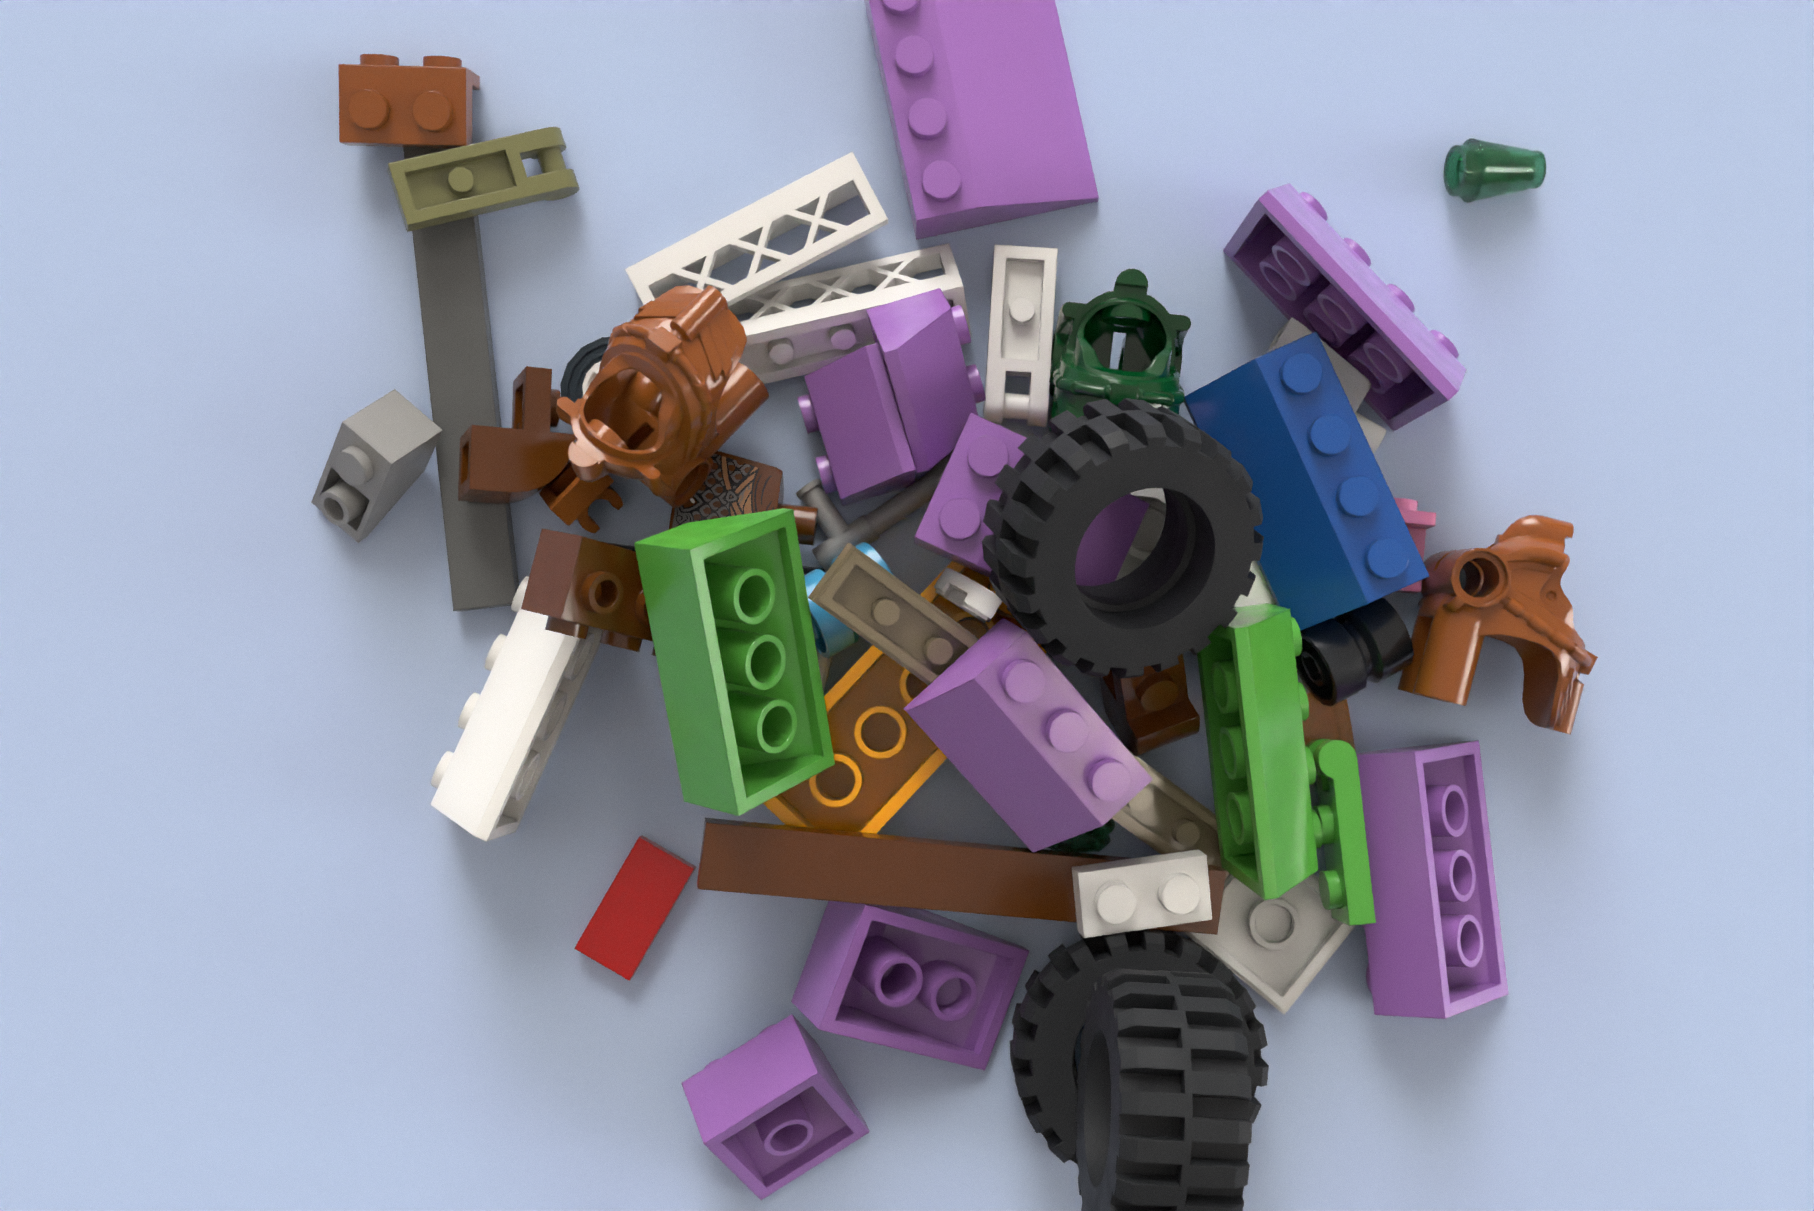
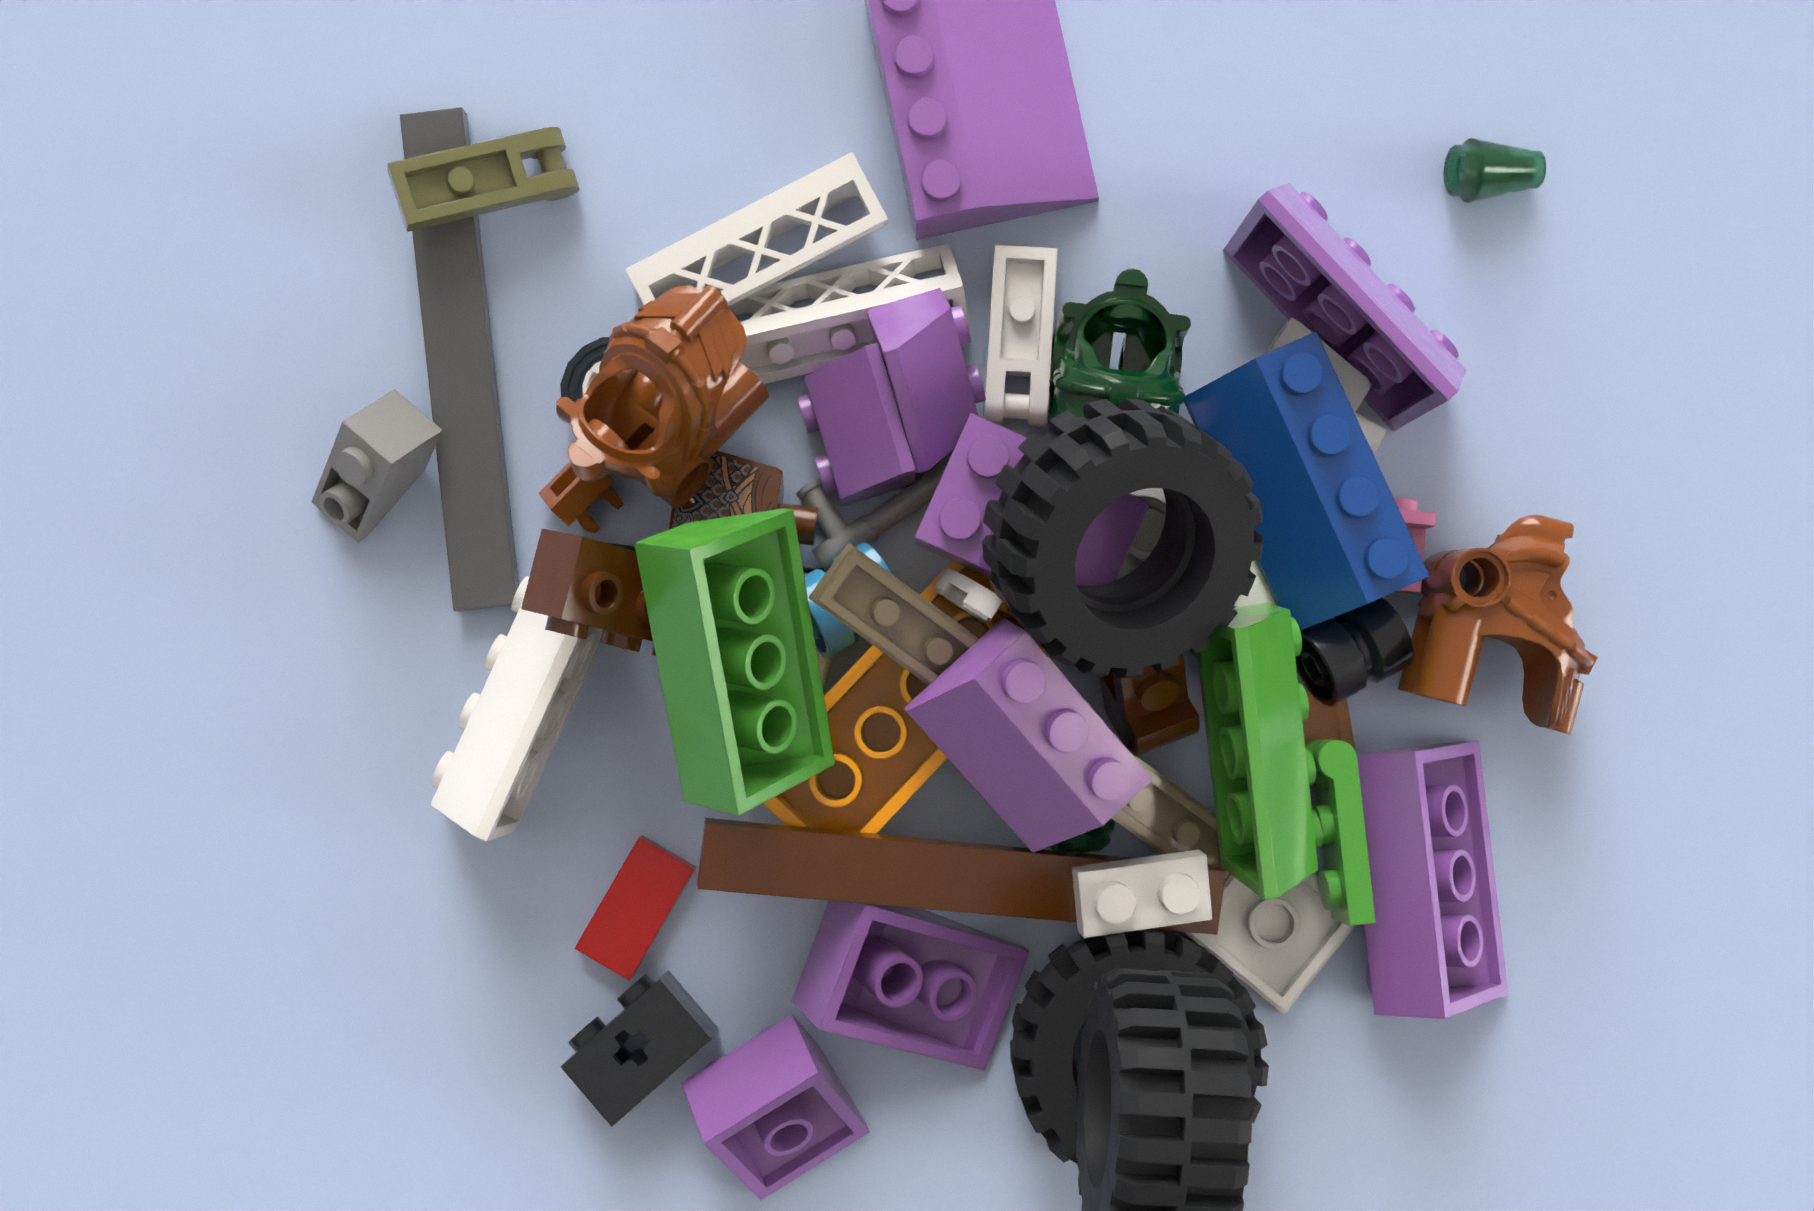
dark orange bracket [339,54,480,148] -> none
reddish brown brick [458,366,575,504] -> none
none -> black brick [561,970,718,1127]

